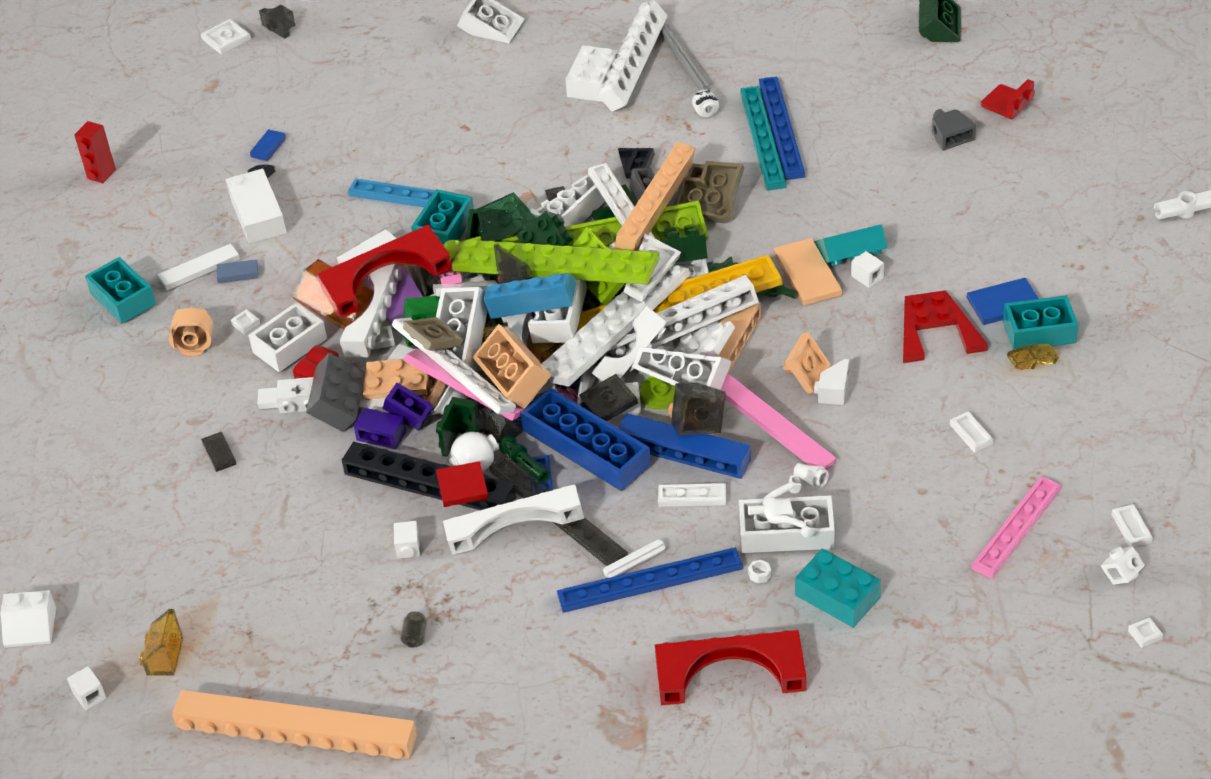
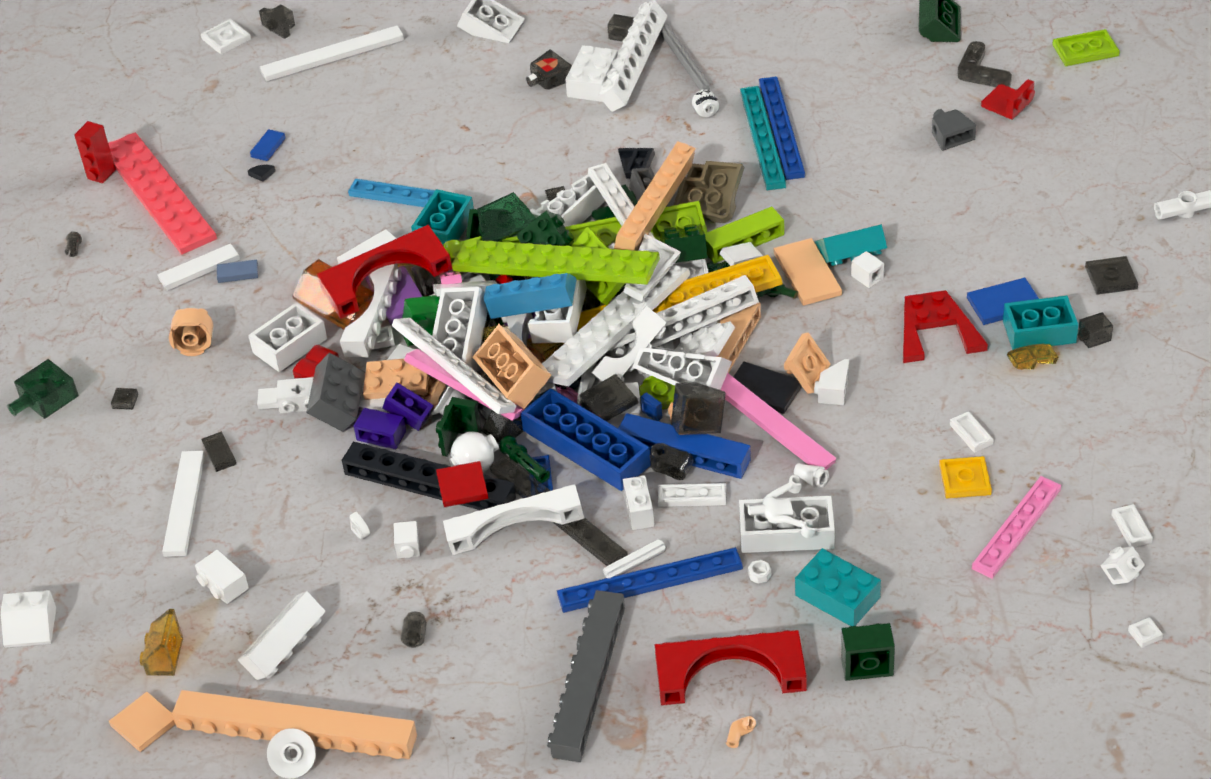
white brick [67,667,107,711] -> none
teal brick [85,257,156,324] -> none
white brick [226,169,287,244] -> none
white tile [231,310,260,335] -> none
dark tan plate [402,317,463,351] -> none
clear smoke slope [494,244,531,284] -> none
none -> clear green brick [7,359,79,419]
none -> clear smoke pin [65,231,82,257]
none -> coral plate [109,132,217,255]
none -> light nougat tile [109,692,175,752]
none -> clear smoke plate [111,388,139,410]
none -> white tile [162,451,205,557]
none -> white brick [195,550,249,604]
none -> white brick [238,591,326,680]
none -> white tile [260,26,404,82]
none -> white dish [267,728,316,779]
none -> white tile [349,512,370,539]
none -> clear smoke torso [526,49,572,90]
none -> dark grey brick [547,590,625,763]
none -> clear smoke brick [607,14,634,42]
none -> white brick [623,475,654,530]
none -> blue tile [641,392,662,421]
none -> clear smoke piece [651,443,694,480]
none -> lime brick [705,206,784,264]
none -> white tile [719,242,763,266]
none -> light nougat arm [726,716,756,748]
none -> black tile [733,361,802,414]
none -> dark green brick [841,623,895,681]
none -> yellow tile [939,456,992,499]
none -> clear smoke beam [957,41,1012,87]
none -> lime tile [1052,29,1120,67]
none -> clear smoke brick [1077,312,1113,349]
none -> clear smoke tile [1085,256,1138,295]

